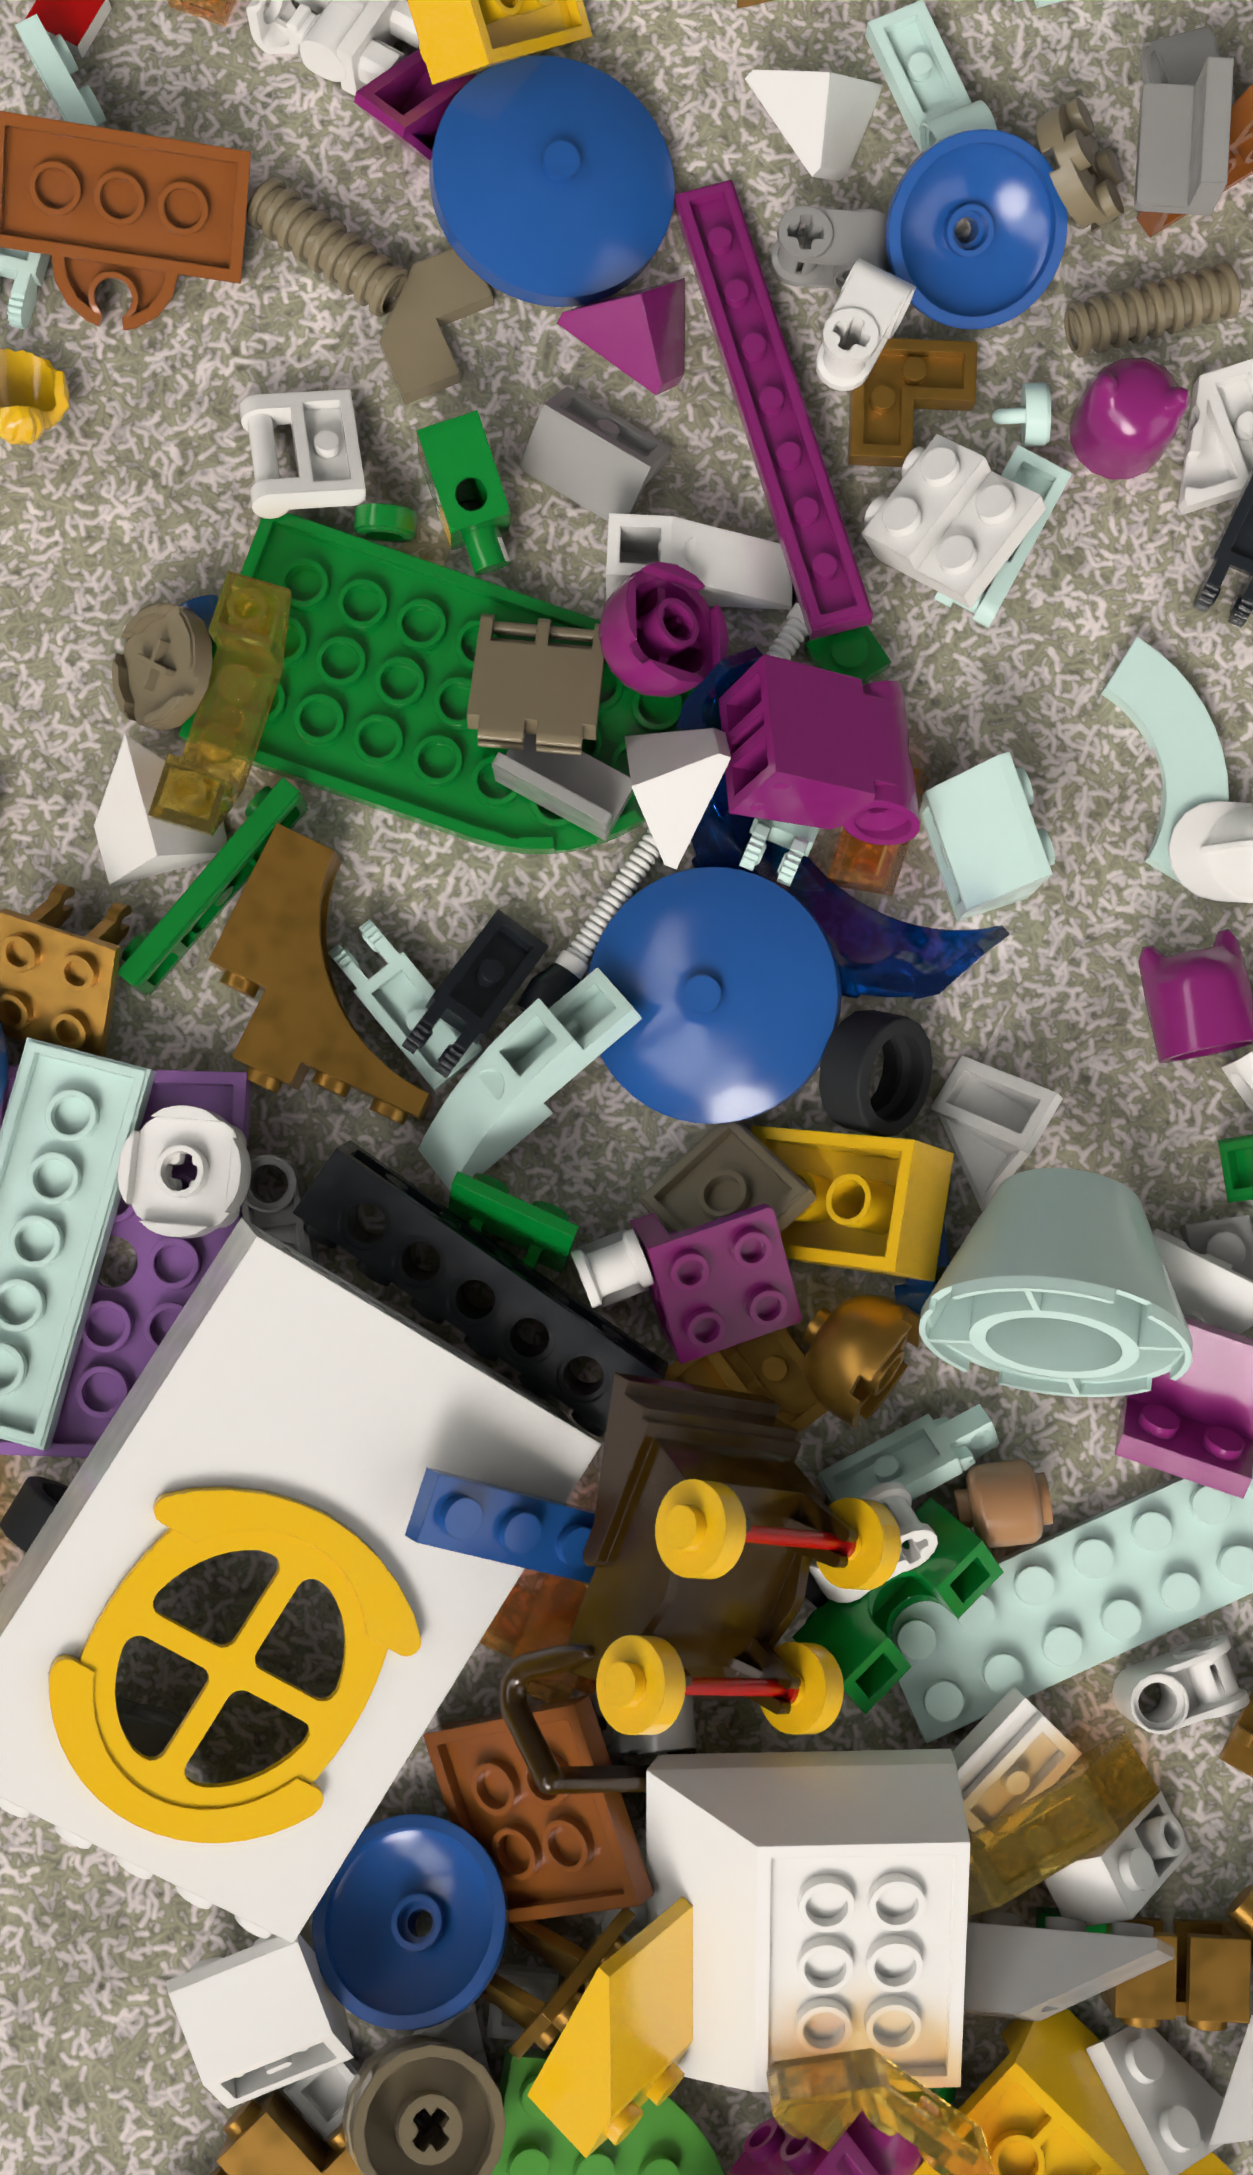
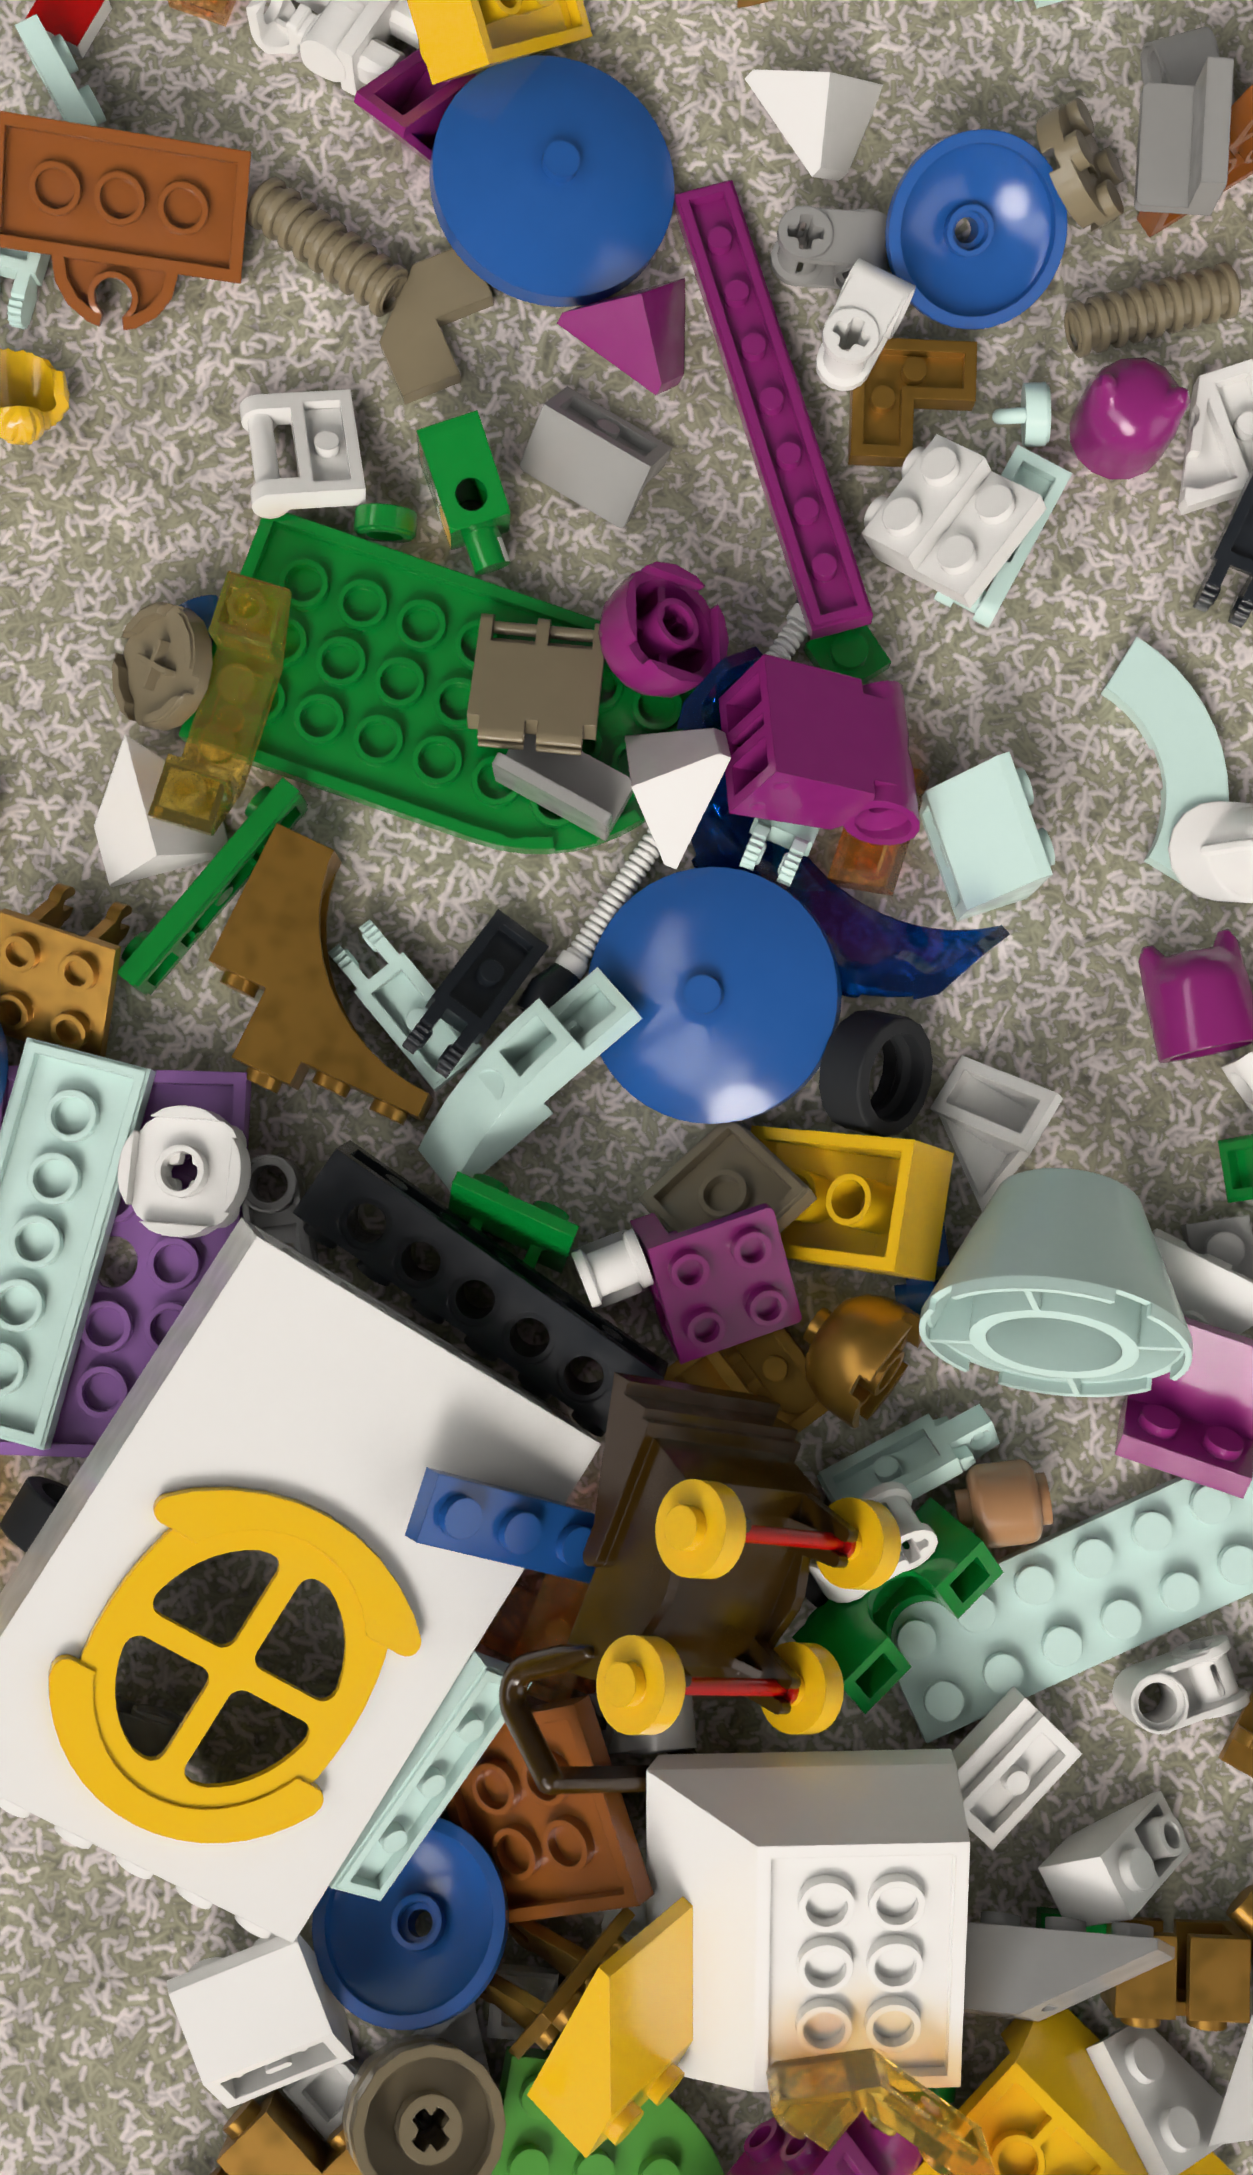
white slope [606,513,793,610] -> none
light aqua plate [865,0,997,153] -> none
clear yellow slope [967,1731,1160,1916] -> none
none -> light aqua tile [329,1651,533,1901]

